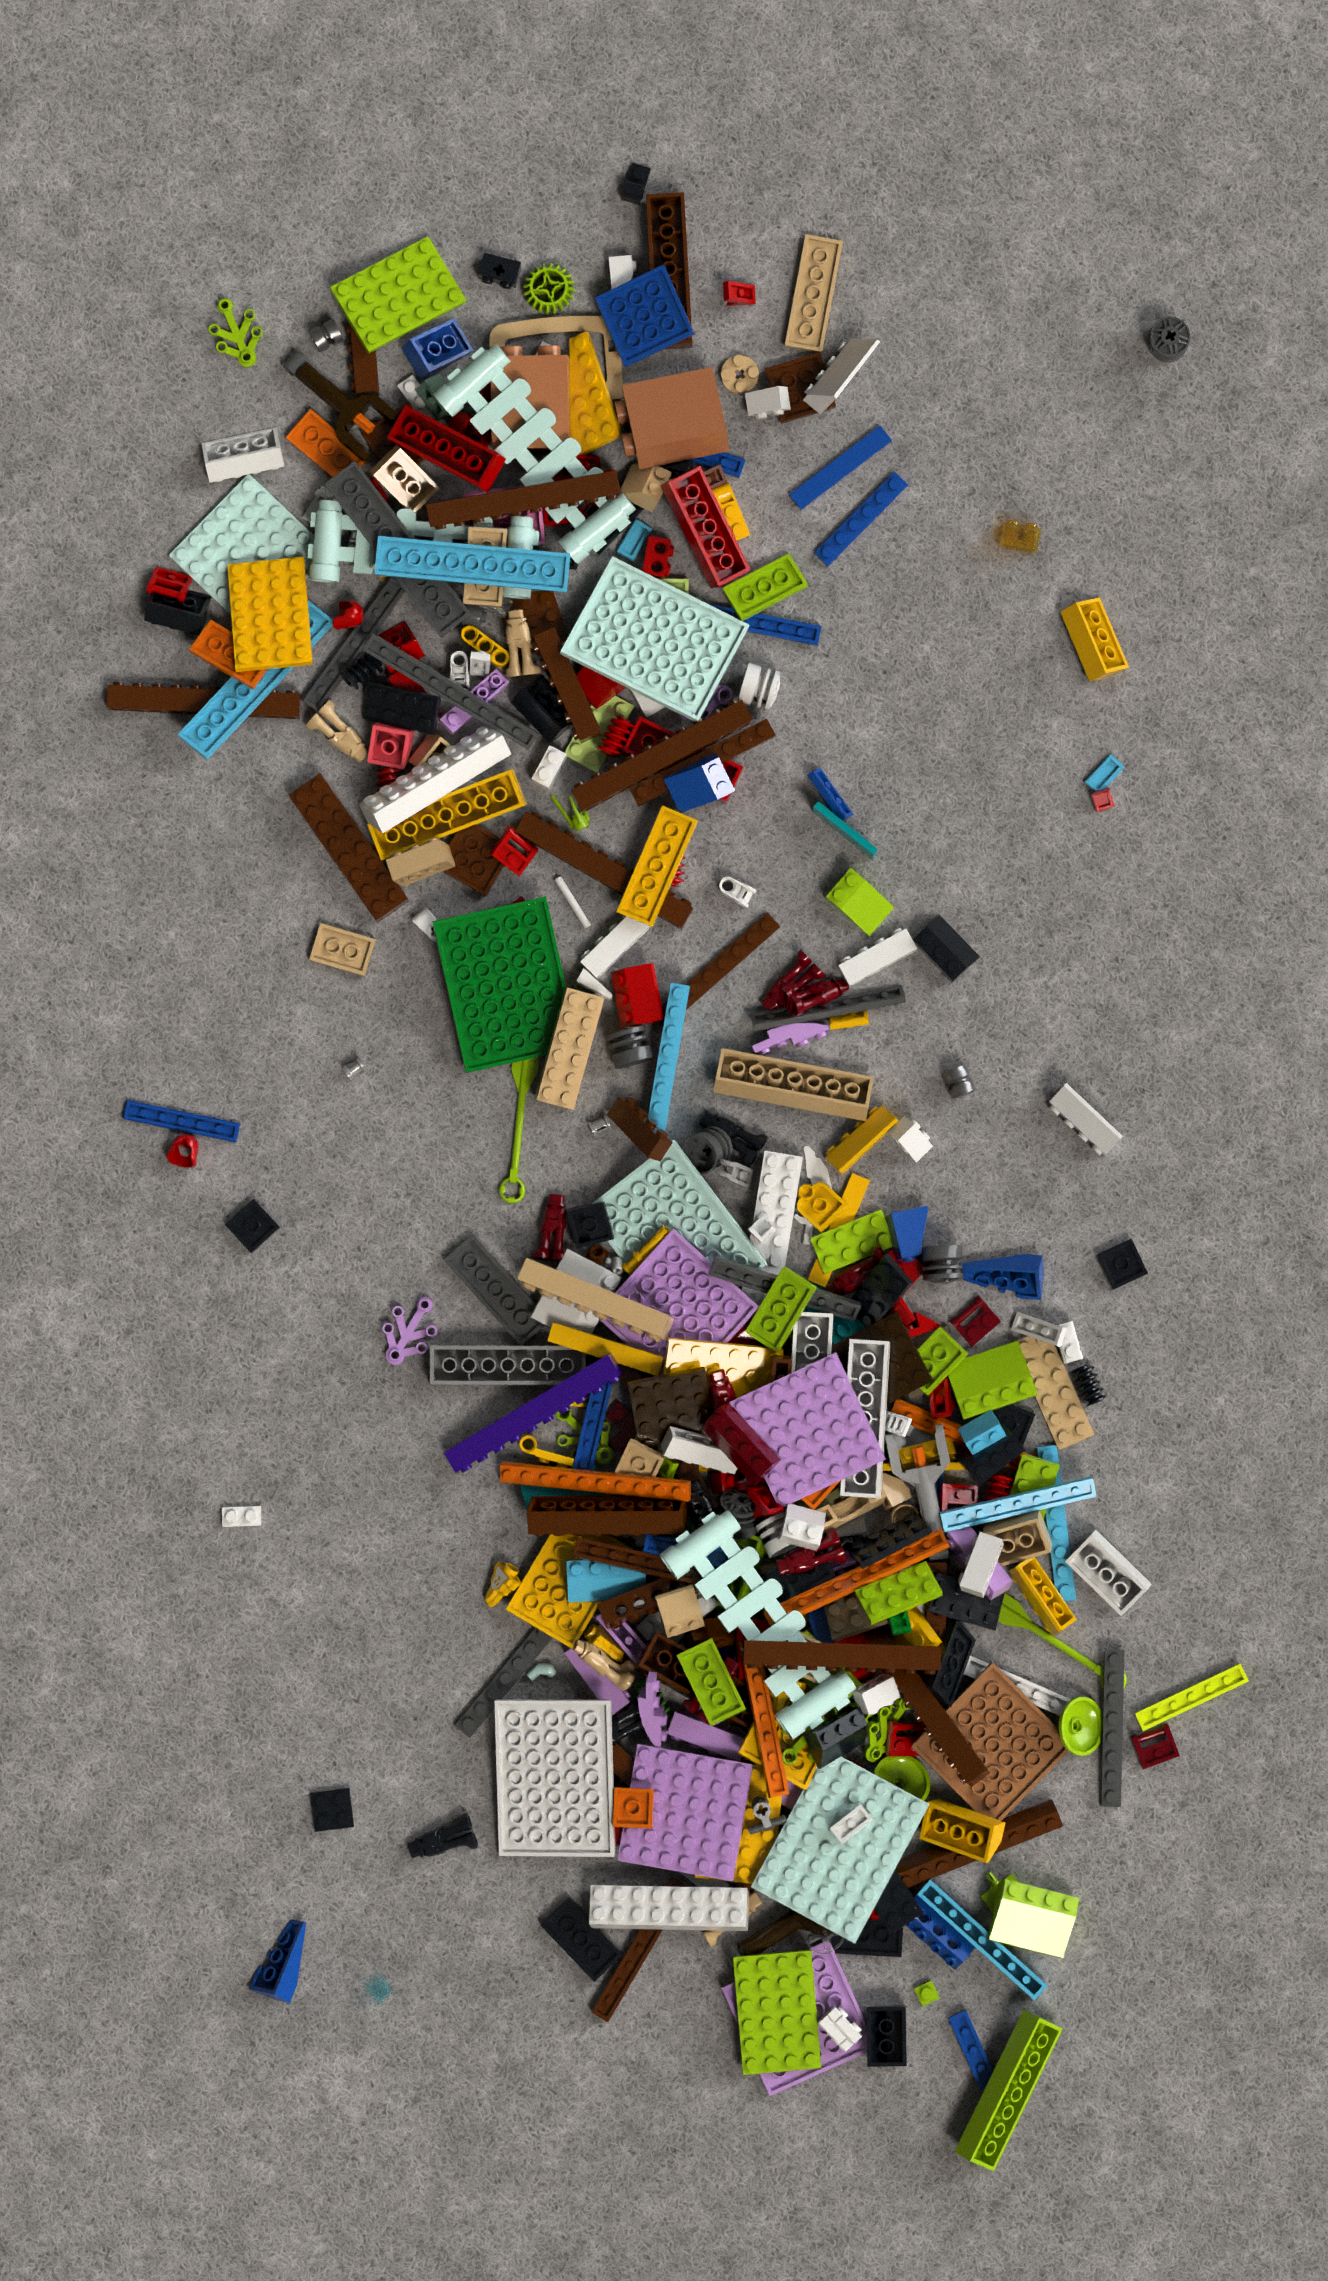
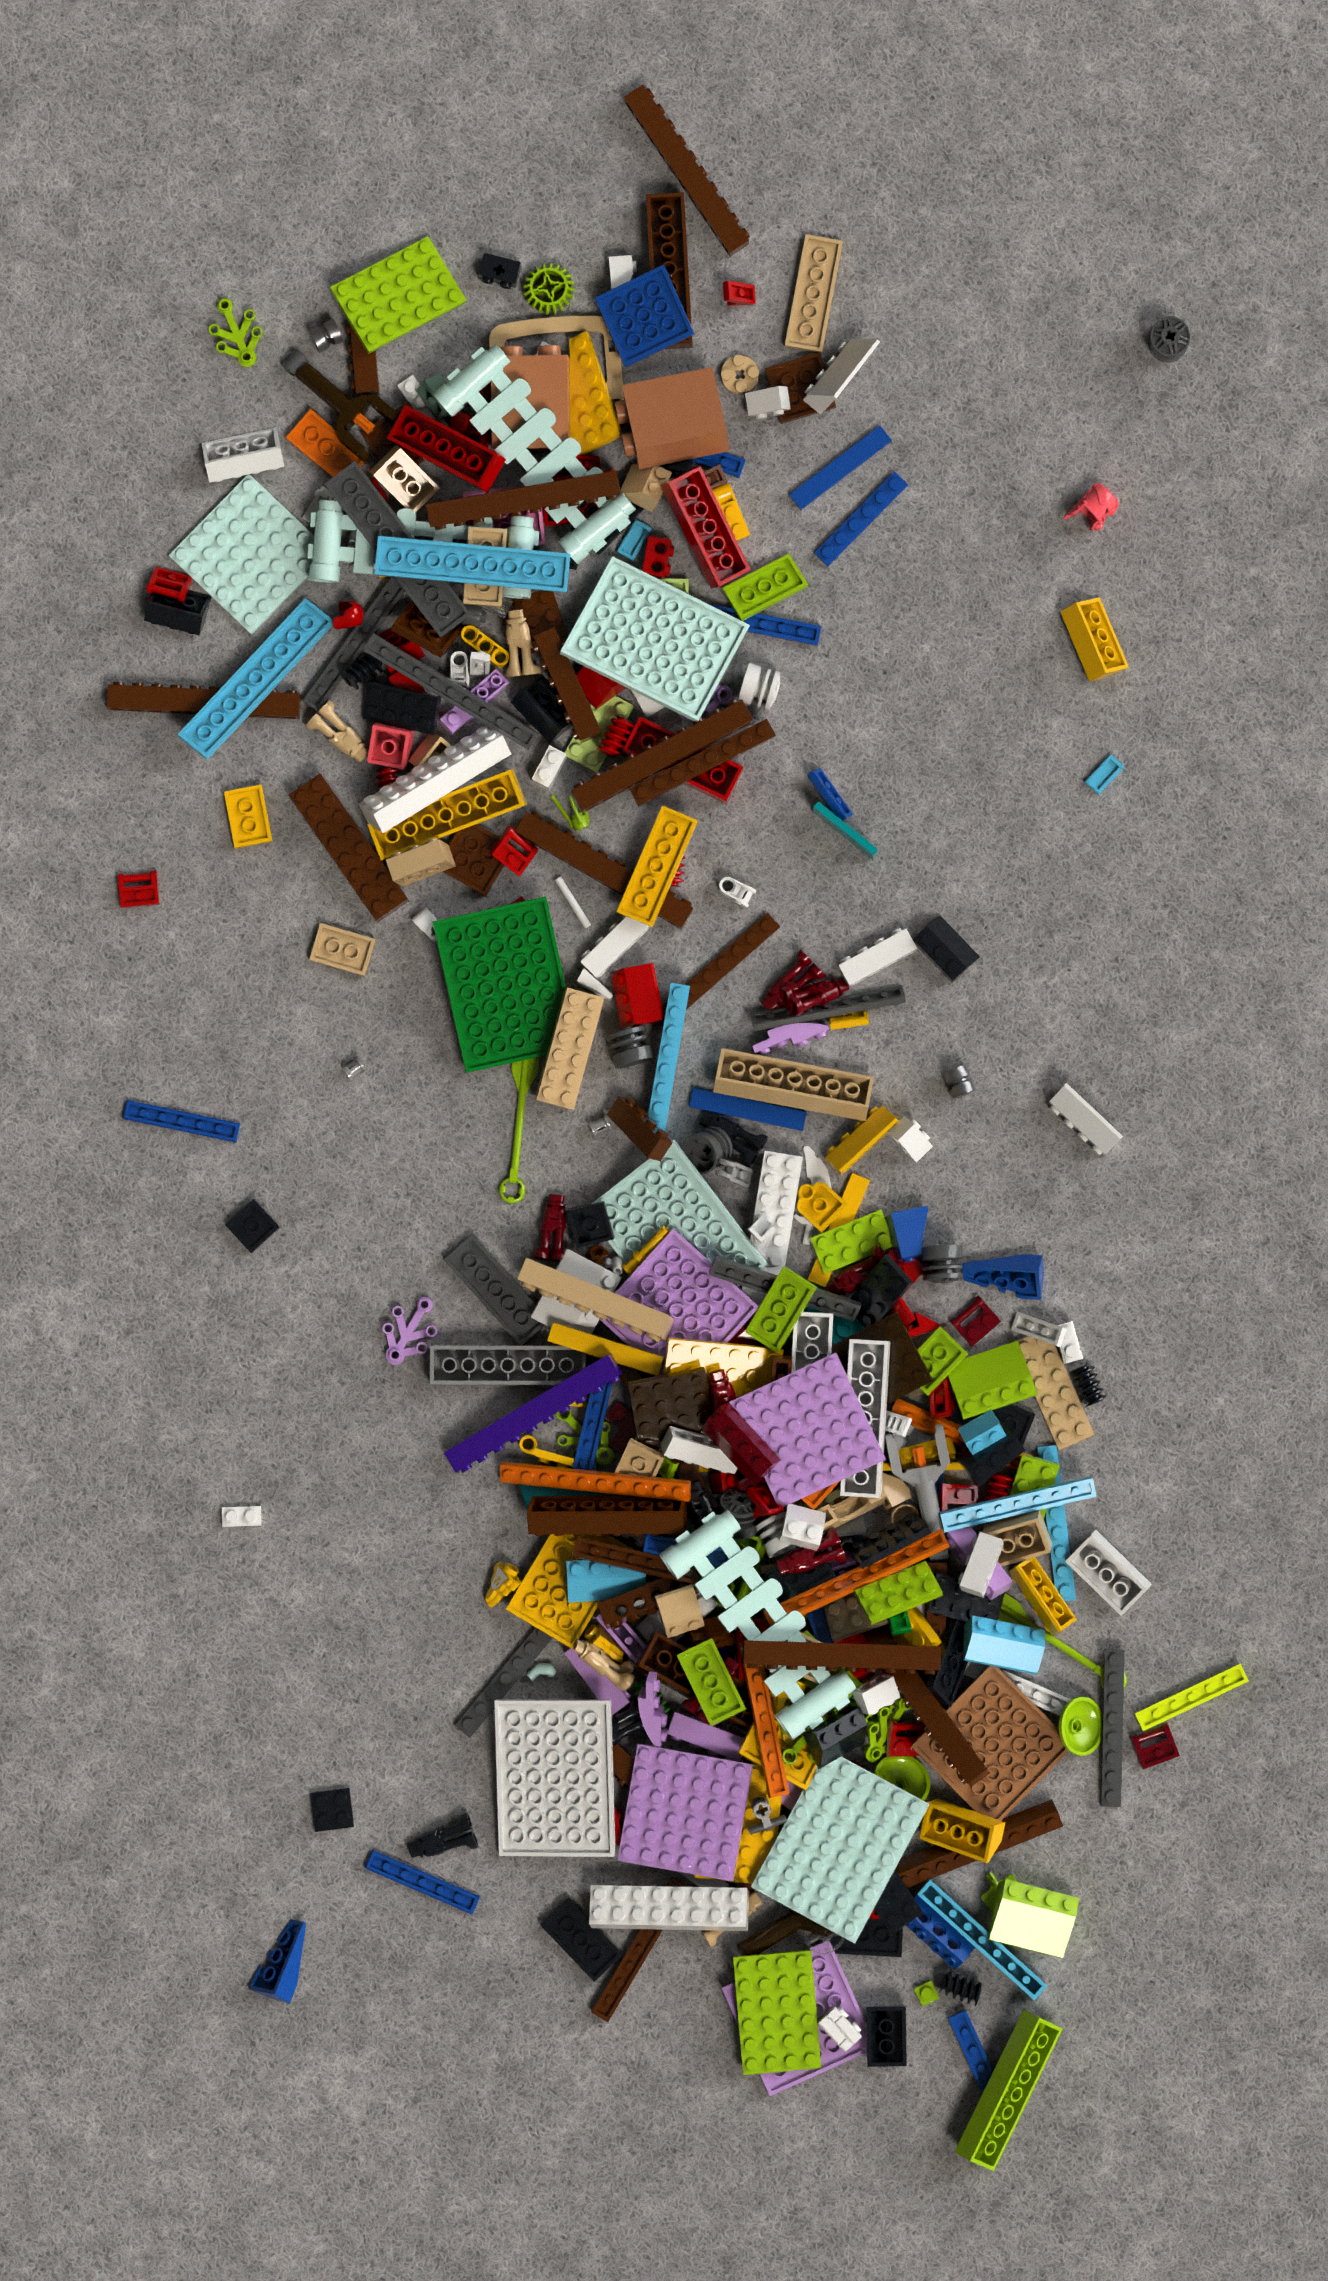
red hair [166,1134,199,1168] -> none
orange plate [189,619,268,690] -> none
yellow plate [227,557,313,672] -> none
clear light blue plate [367,1976,394,2005] -> none
blue slope [402,318,474,381] -> none
orange plate [613,1787,654,1829] -> none
black plate [622,163,651,205] -> none
blue slope [663,753,735,813] -> none
lime slope [825,868,894,937] -> none
white plate [830,1804,873,1844] -> none
clear yellow brick [999,520,1041,554] -> none
tile [1090,787,1115,813] -> none
black plate [1096,1238,1148,1290] -> none
none -> red plate [118,870,160,908]
none -> yellow plate [224,784,273,849]
none -> blue tile [365,1850,480,1915]
none -> reddish brown plate [391,601,465,658]
none -> reddish brown brick [624,85,750,257]
none -> blue tile [689,1088,807,1131]
none -> black piece [938,1971,982,2007]
none -> slope [964,1615,1045,1675]
none -> coral helmet [1063,483,1119,531]

